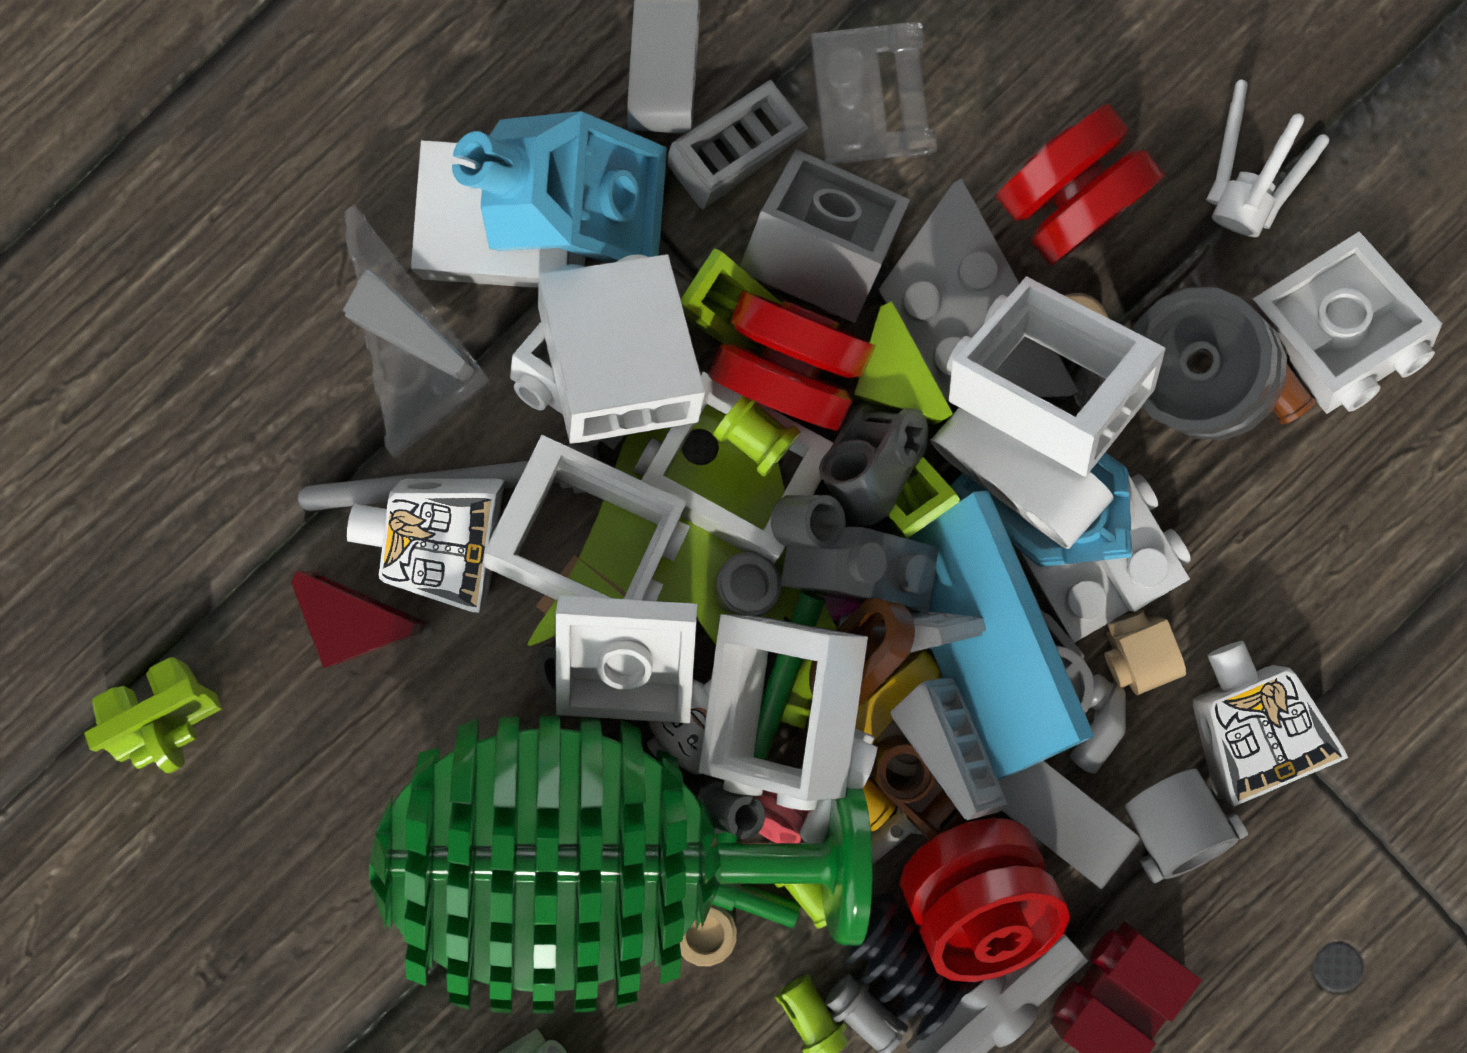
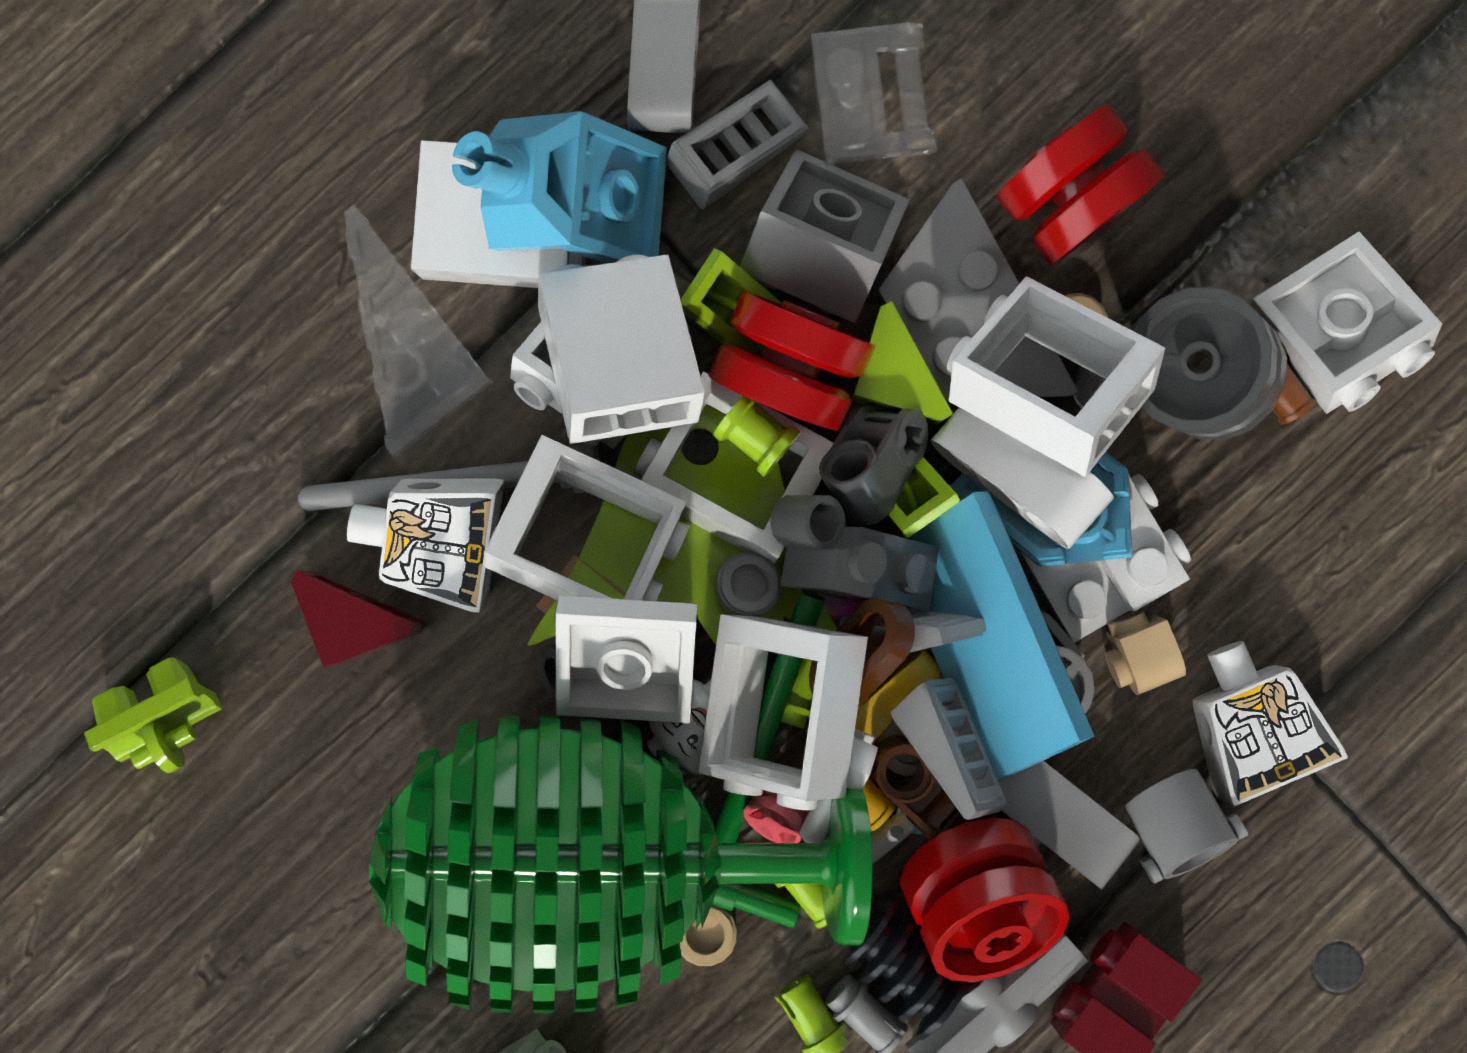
light grey slope [342,268,474,382] -> none
dark grey axle [686,780,765,839] -> none
light grey arm [1070,674,1126,774] -> none
white plant [1206,79,1329,238] -> none

